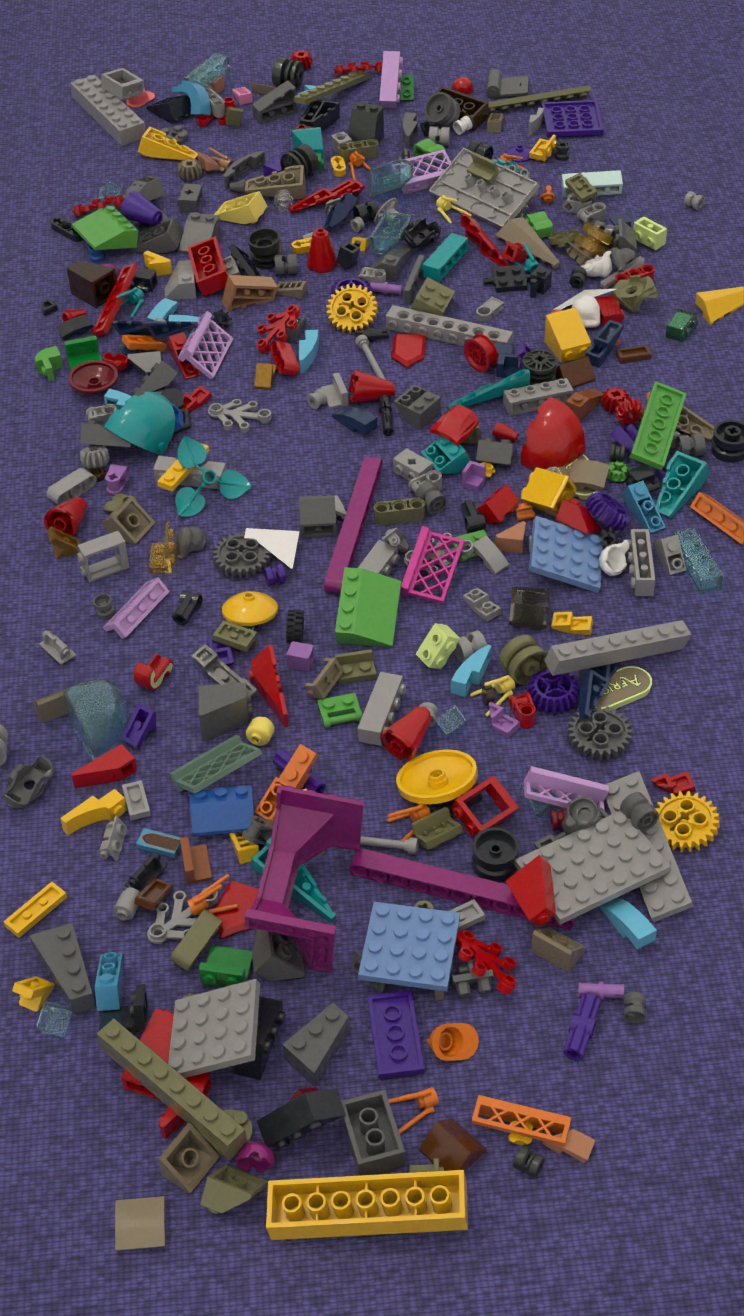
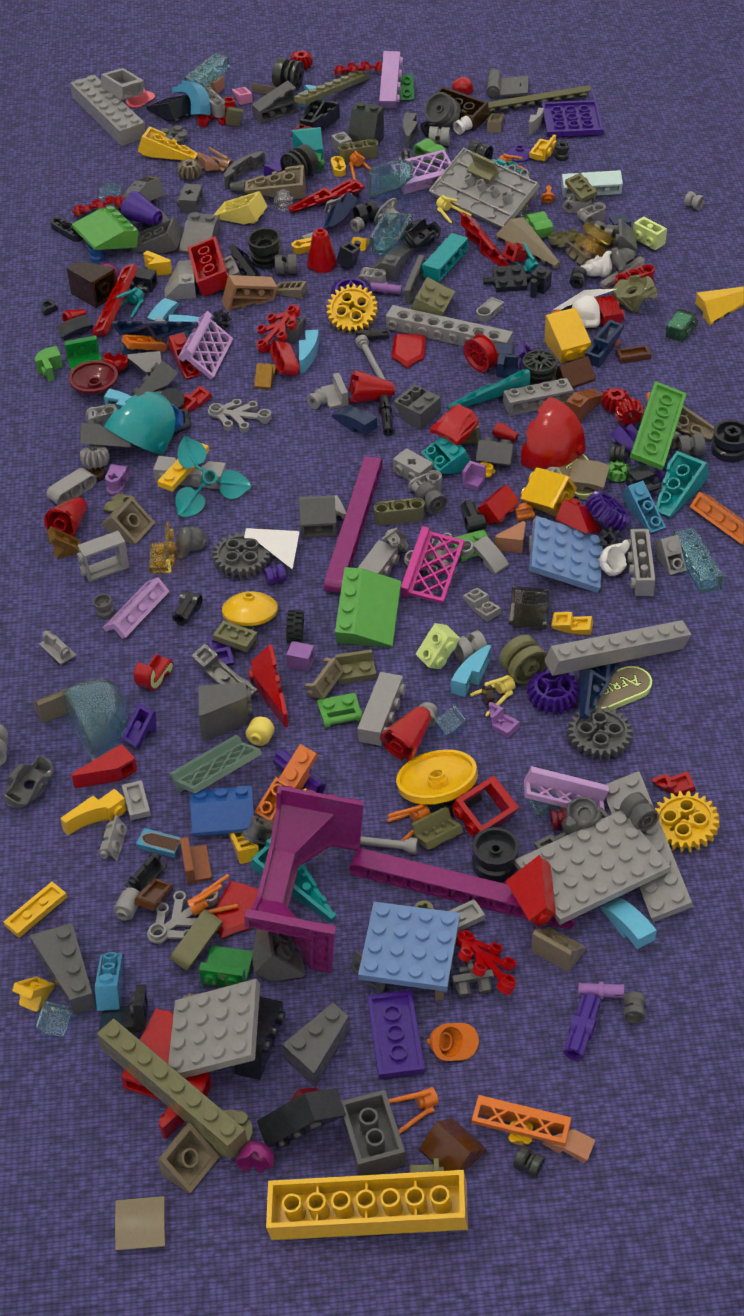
olive slope [200,1164,268,1213] -> none
red piece [509,692,536,729] -> none

